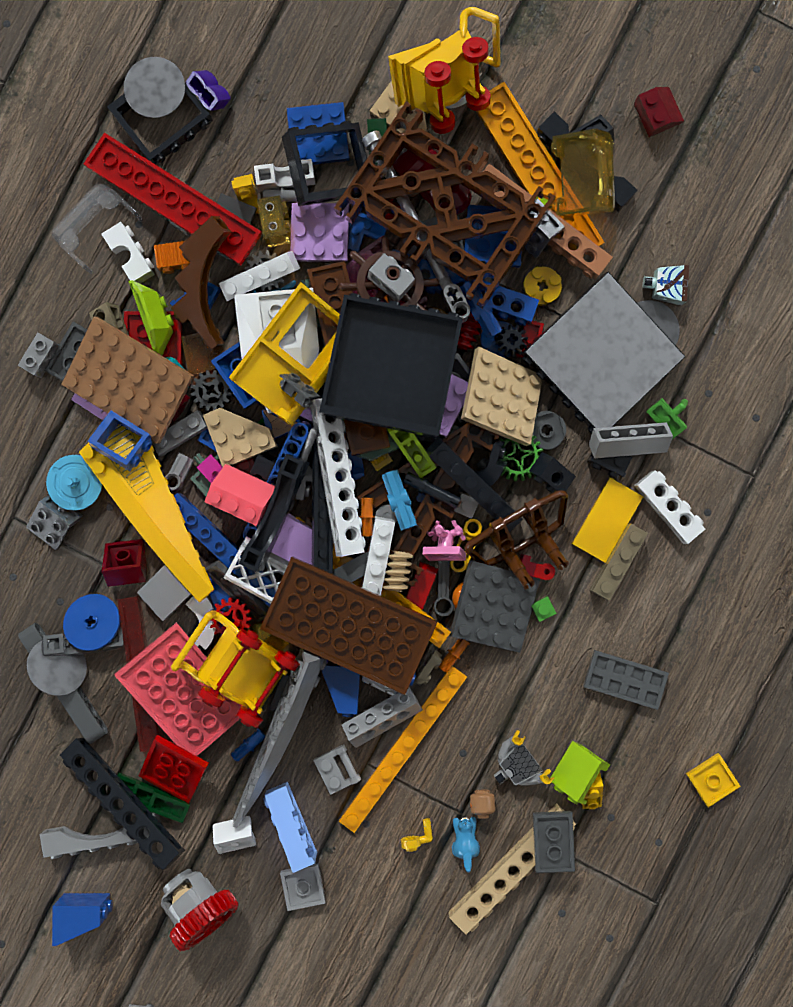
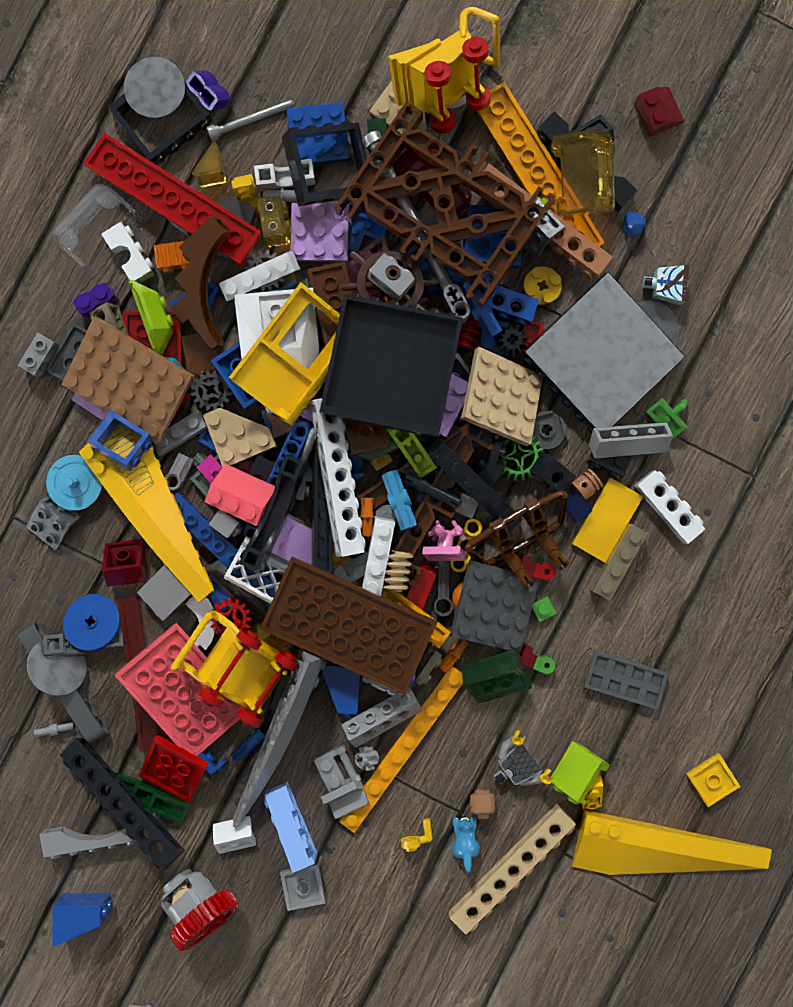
dark grey hinge [280,373,320,408] -> none
dark grey tile [533,811,575,873] -> none
none -> light grey bar [34,722,75,737]
none -> dark purple brick [73,283,119,318]
none -> clear yellow slope [192,141,228,187]
none -> blue bracket [197,749,228,775]
none -> light grey piece [206,100,294,142]
none -> light grey brick [209,509,244,538]
none -> light grey panel [321,781,369,819]
none -> light grey gear [355,746,379,771]
none -> clear green slope [462,649,532,704]
none -> leg [517,643,555,674]
none -> clear blue brick [566,491,592,522]
none -> nougat piece [571,469,603,501]
none -> yellow wedge [572,809,772,875]
none -> blue cone [624,211,646,238]

